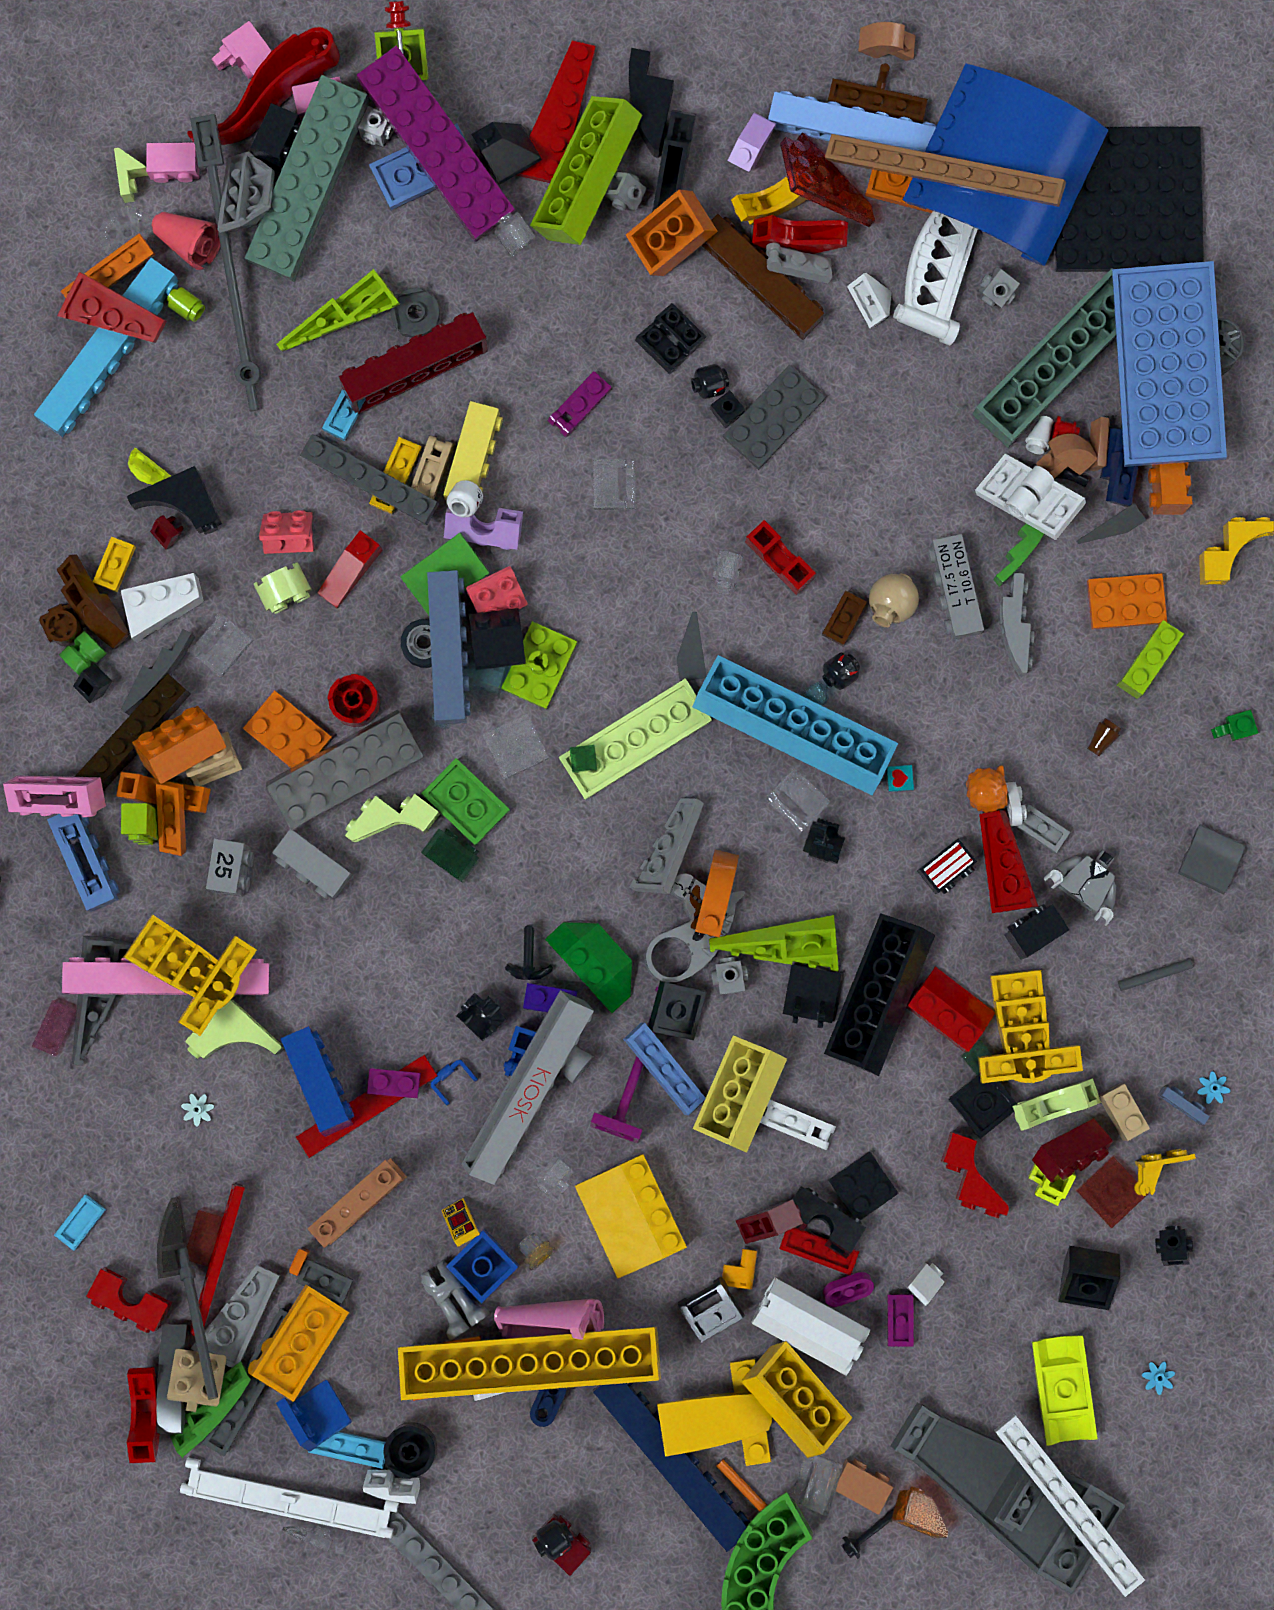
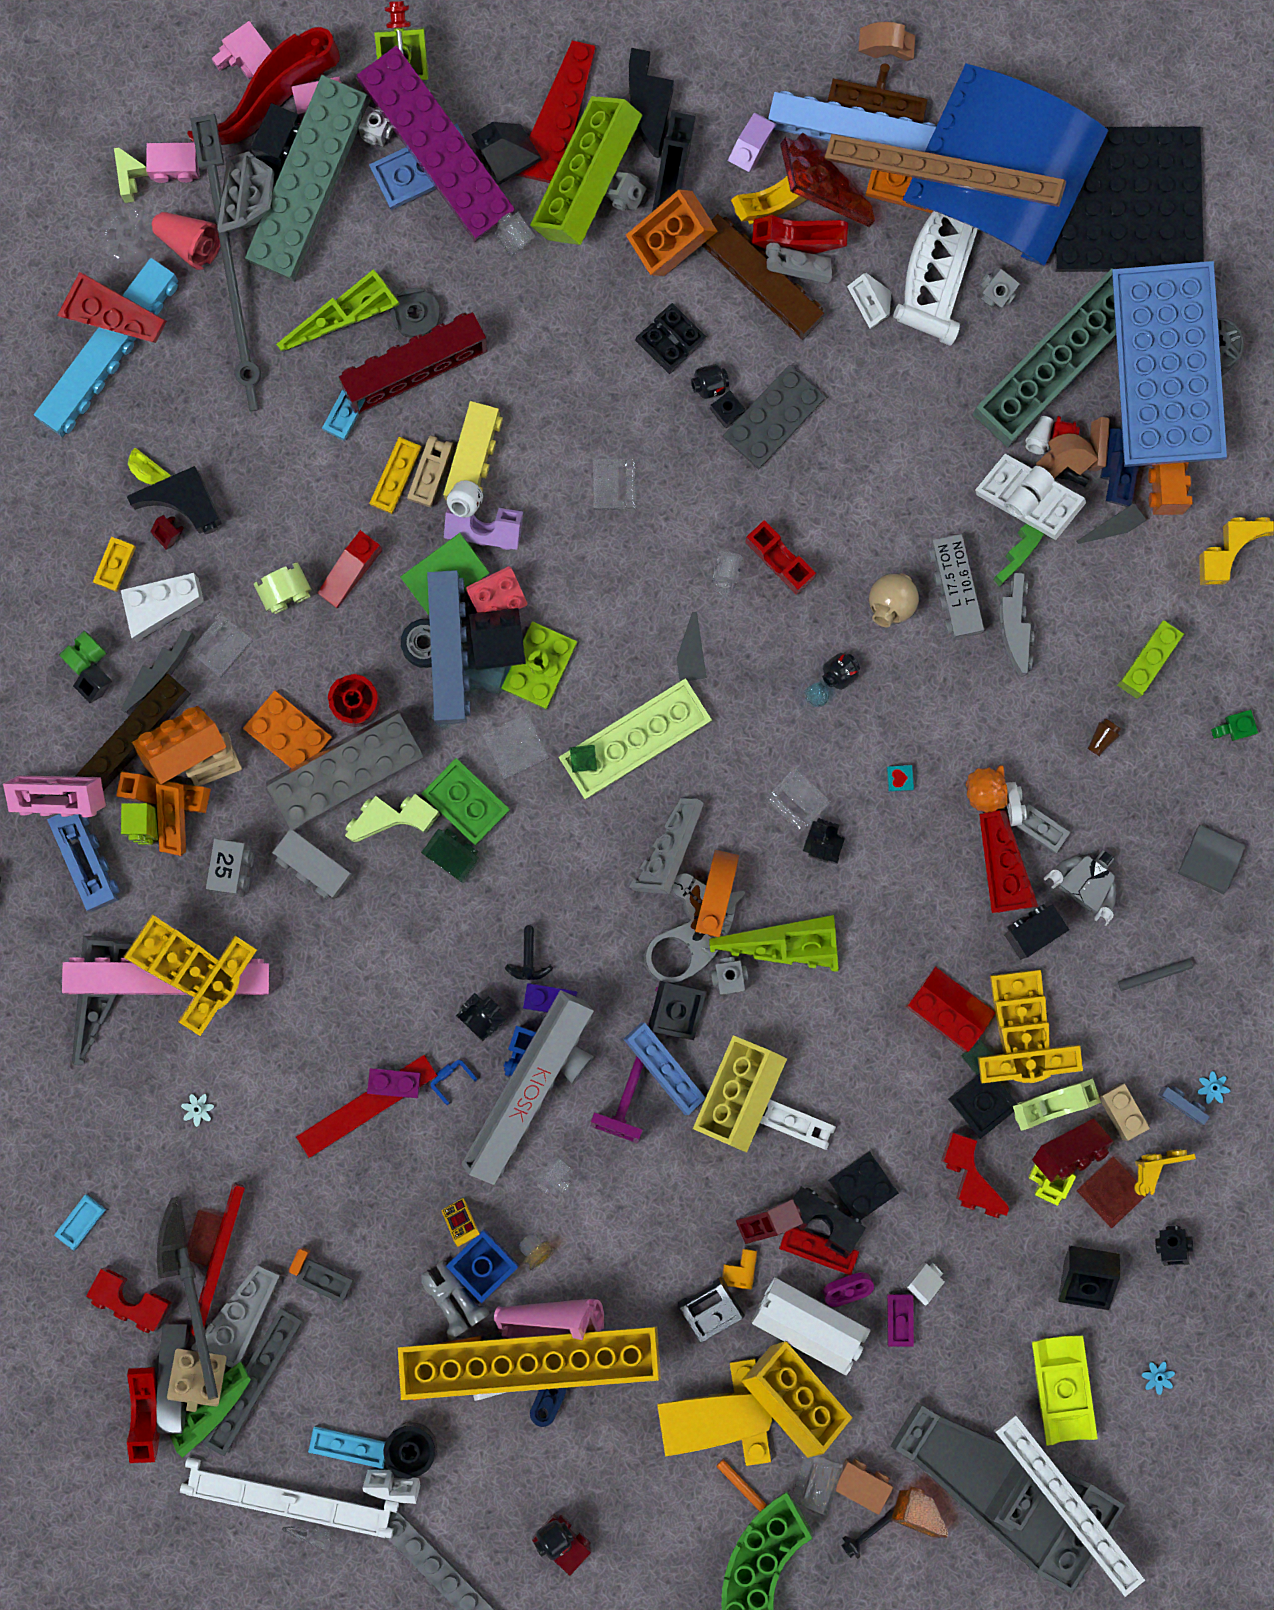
clear pink tile [32,1000,76,1056] -> none
reddish brown piece [39,603,87,647] -> none
reddish brown slope [57,554,130,649] -> none
orange plate [61,233,156,298] -> none
lime brick [167,287,205,322] -> none
yellowish green arch [185,999,284,1059] -> none
light orange hinge [248,1285,349,1402] -> none
coral bracket [259,510,314,554] -> none
blue bracket [276,1380,352,1452] -> none
blue brick [280,1026,355,1137] -> none
dark grey plate [300,434,439,525] -> none
nougat fence [307,1158,407,1248] -> none
green wedge [545,922,632,1013] -> none
magenta plate [547,371,612,438] -> none
yellow slope [575,1154,687,1278] -> none
dark blue brick [593,1382,750,1552] -> none
medium azure brick [692,655,898,796] -> none
black plate [782,965,841,1028] -> none
reddish brown plate [822,590,867,646] -> none
black brick [824,913,935,1076] -> none
brick [917,838,977,894] -> none
orange plate [1087,573,1167,630] -> none

